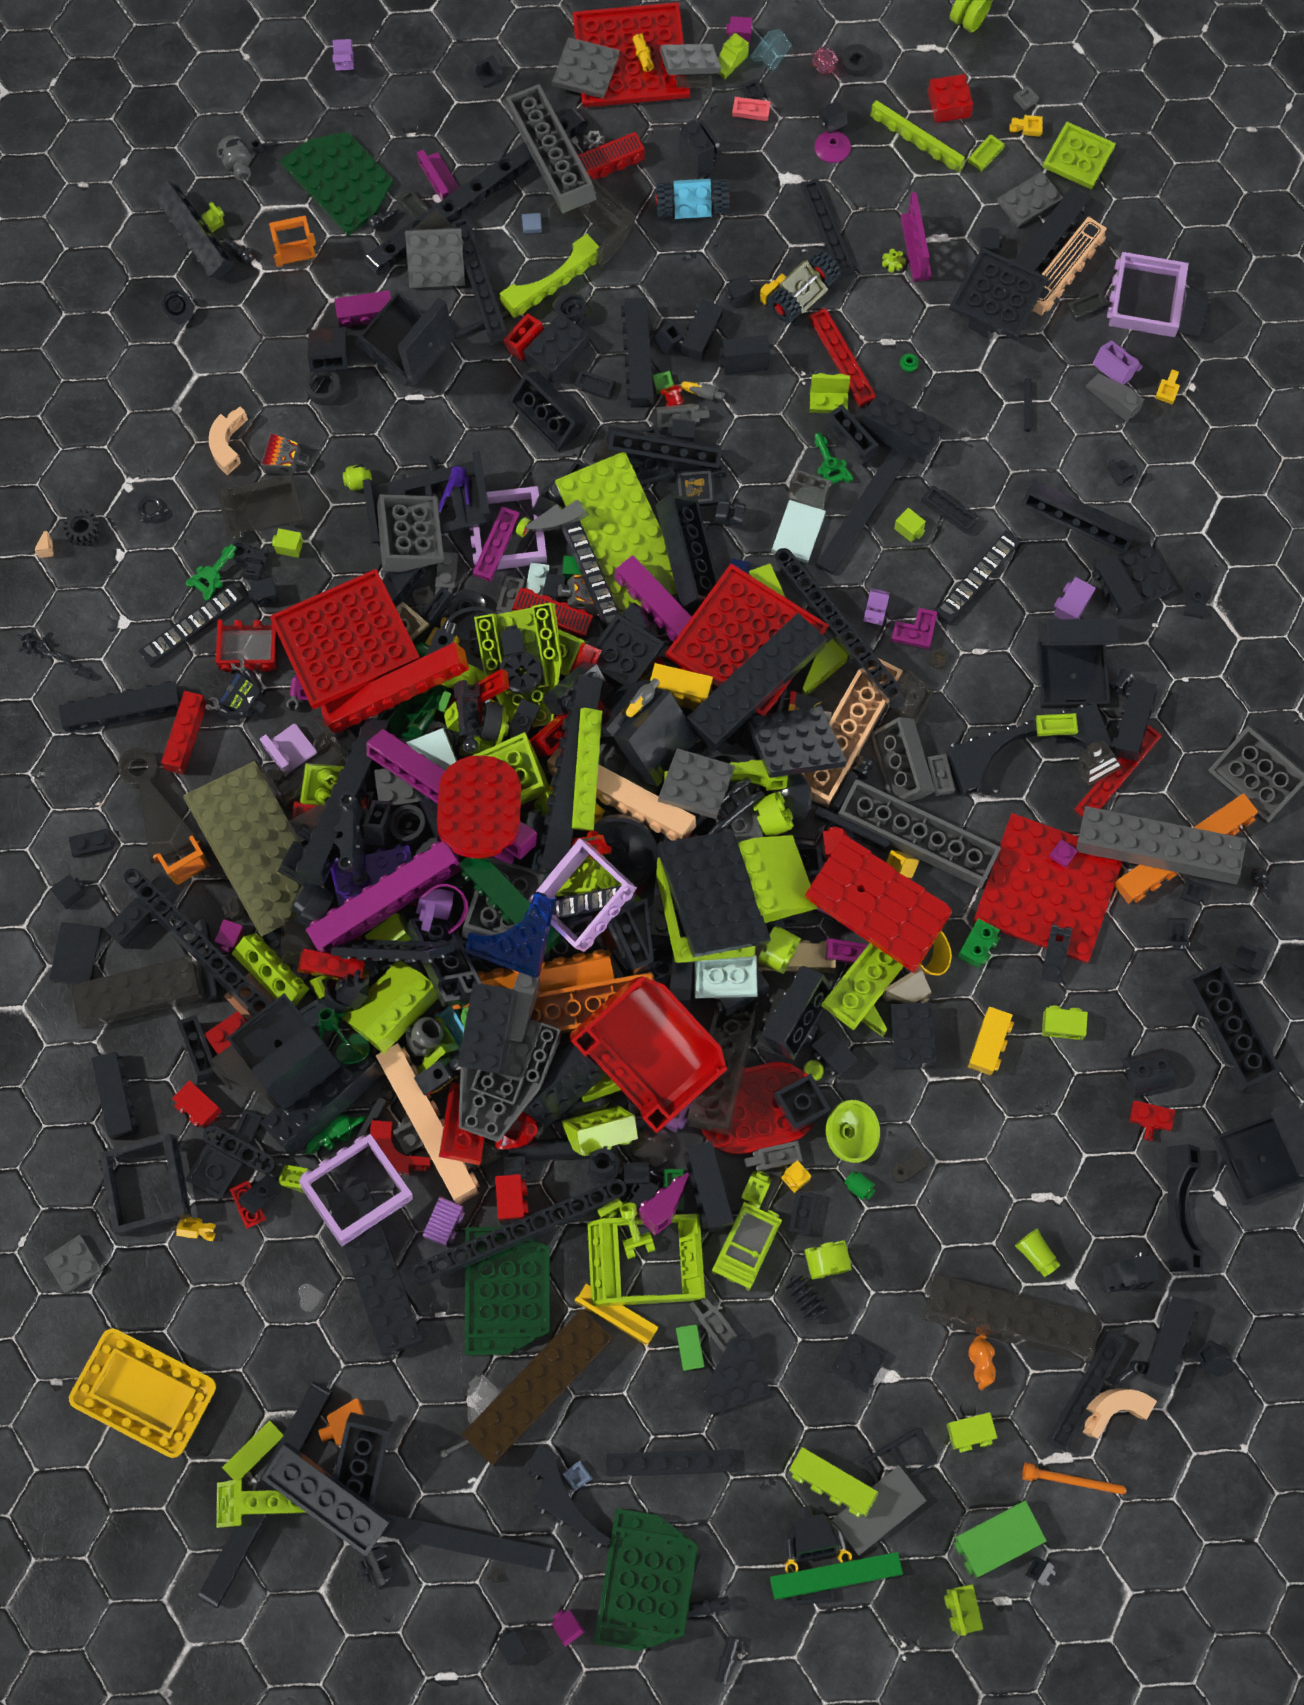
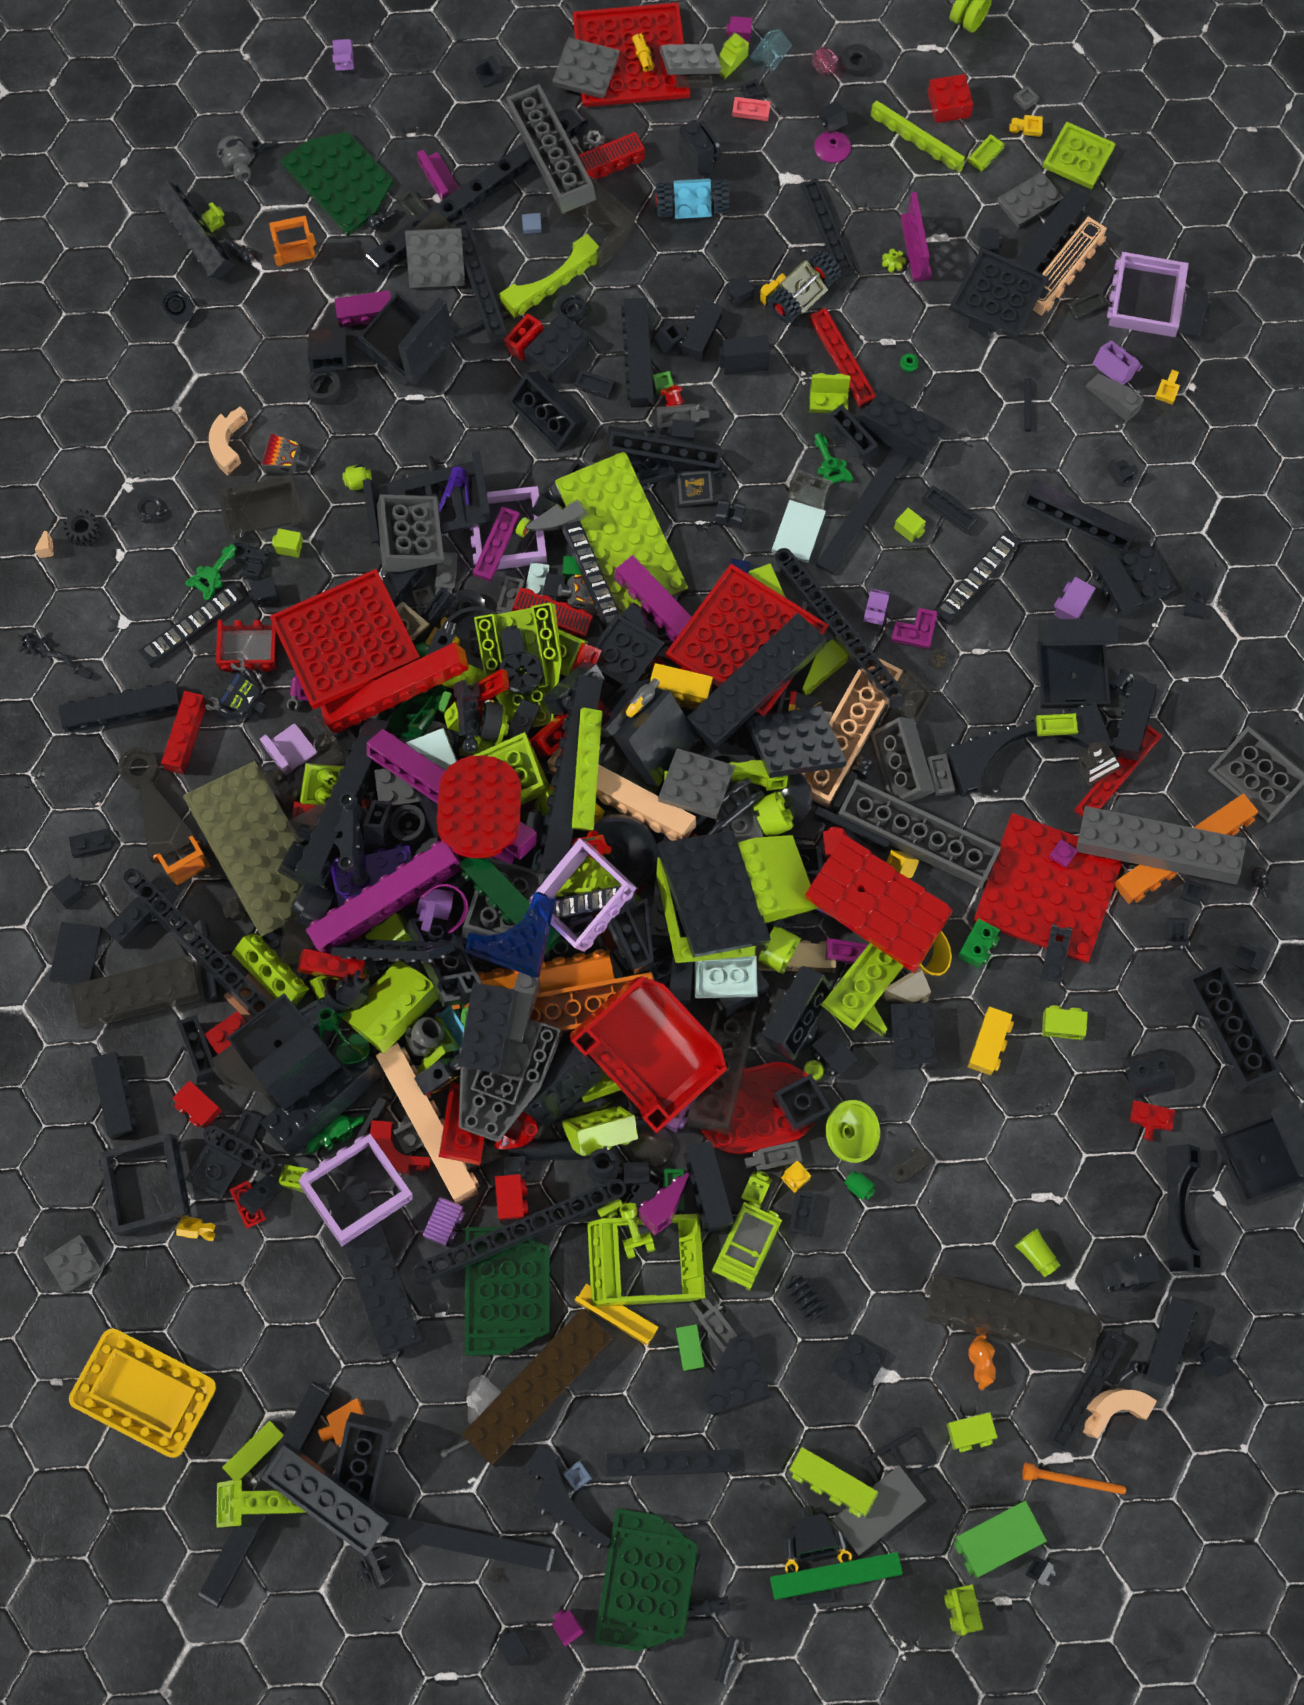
magenta brick [215,919,246,953] -> none
clear tile [298,1284,324,1312] -> none
black brick [655,494,718,611] -> none
dark grey piece [681,381,725,400] -> none
lime brick [804,1240,852,1279] -> none

